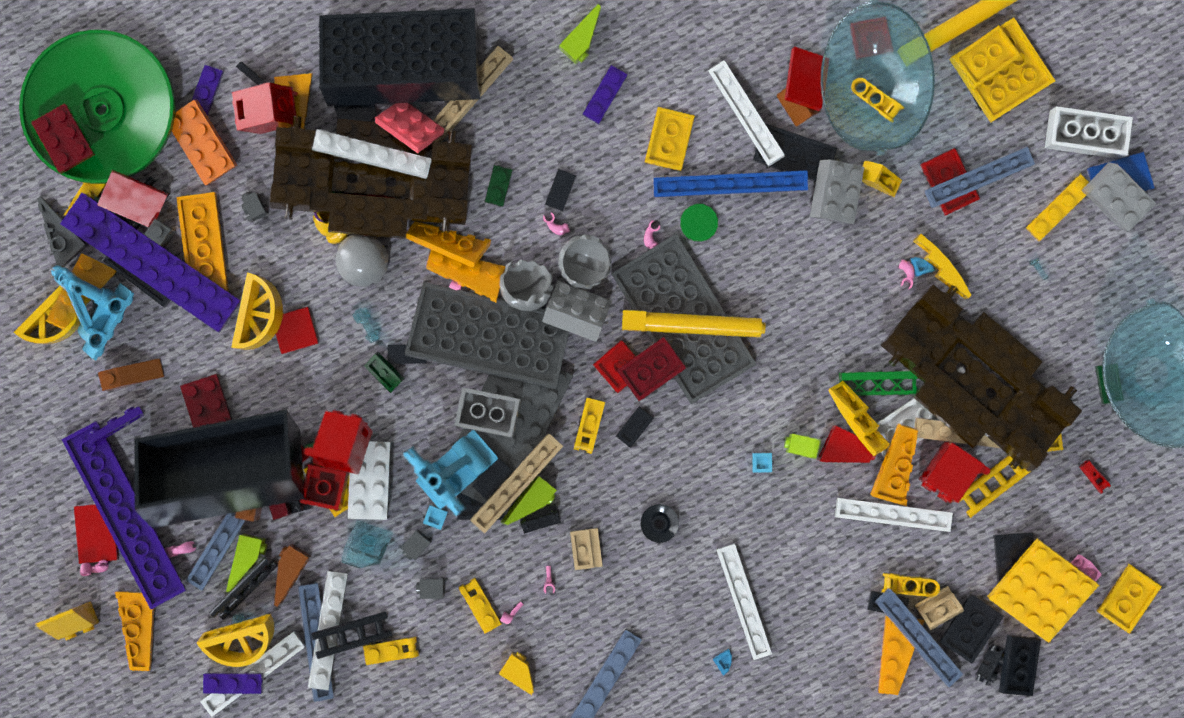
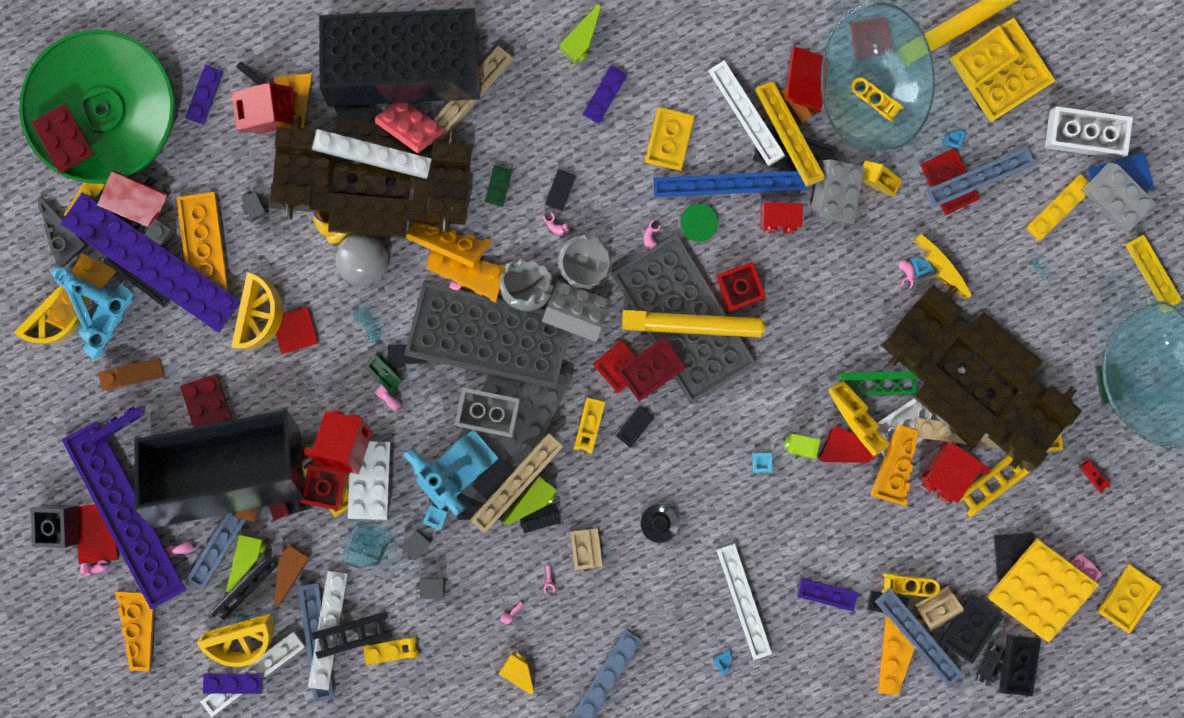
yellow slope [36,602,99,641] -> none
orange plate [172,100,238,186] -> none
yellow plate [458,578,502,634] -> none
white plate [835,498,953,532] -> none
none -> black brick [30,505,79,548]
none -> bright pink arm [375,386,402,412]
none -> red brick [715,261,766,312]
none -> yellow plate [755,81,825,187]
none -> red brick [759,202,803,234]
none -> dark purple plate [797,578,858,612]
none -> dark azure tile [941,130,966,150]
none -> yellow plate [1125,234,1182,311]

